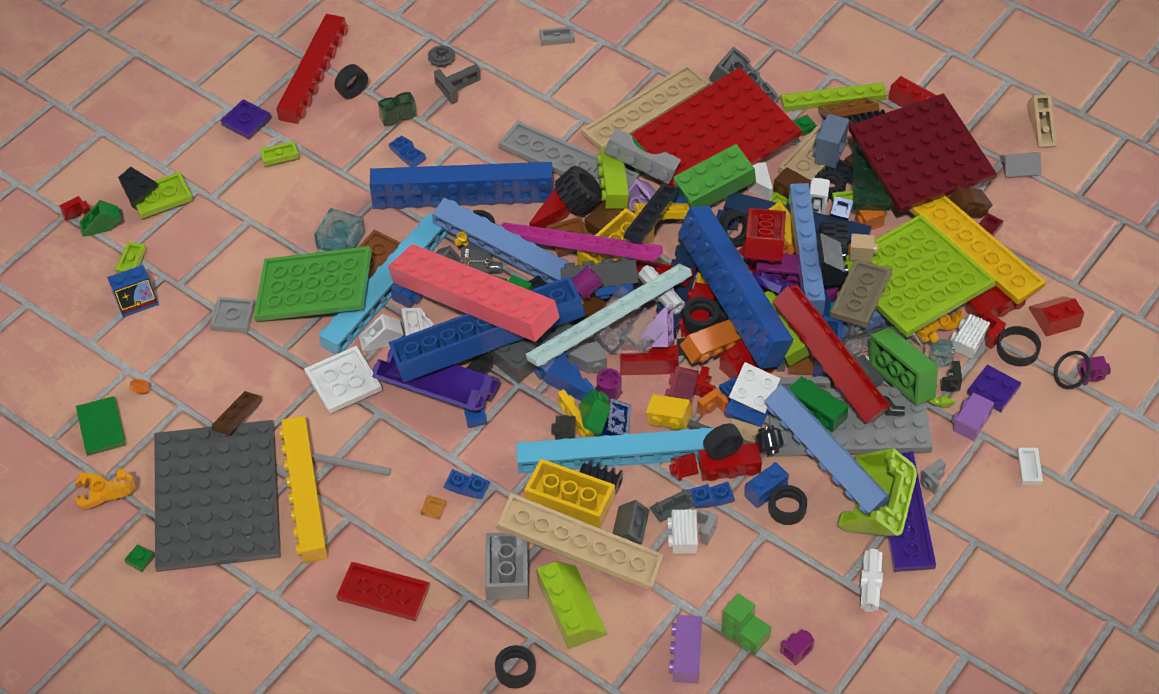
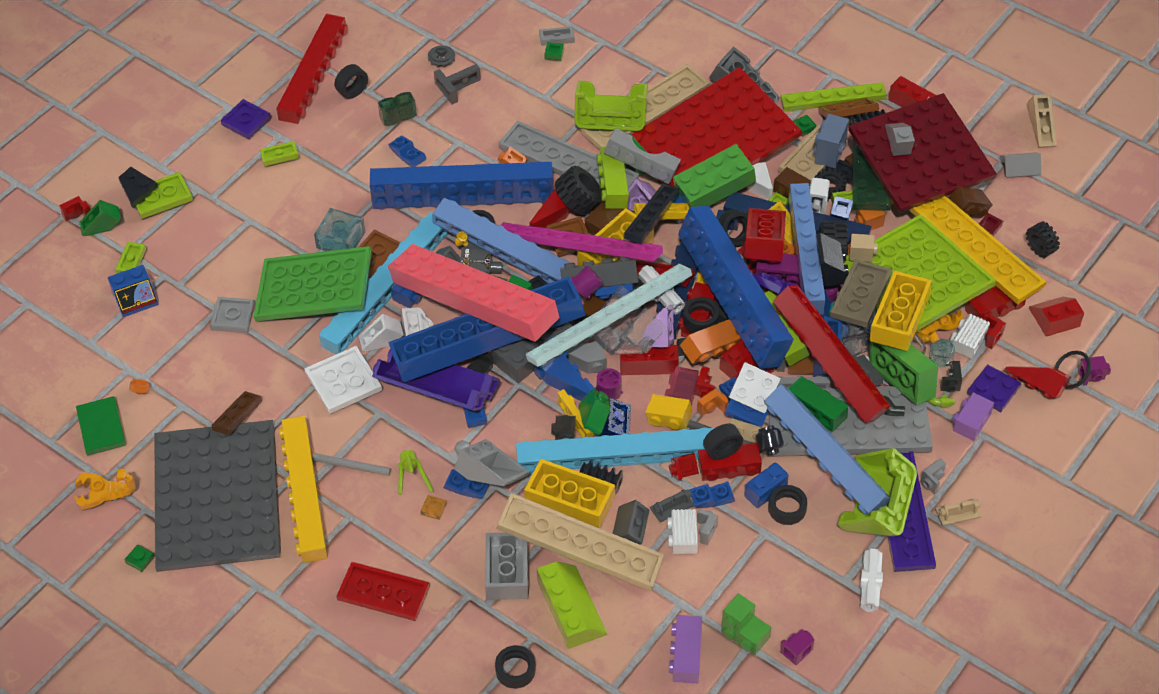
black tyre [997,326,1041,367] -> none
white tile [1017,448,1043,486] -> none
none -> lime plant [398,450,434,495]
none -> light grey slope [454,439,530,486]
none -> orange bracket [497,147,528,164]
none -> green plate [544,42,564,61]
none -> lime windscreen [574,80,648,131]
none -> yellow brick [870,271,932,351]
none -> light grey slope [885,123,915,156]
none -> tan hinge [936,498,981,526]
none -> red slope [1005,366,1071,399]
none -> black tyre [1026,221,1060,258]

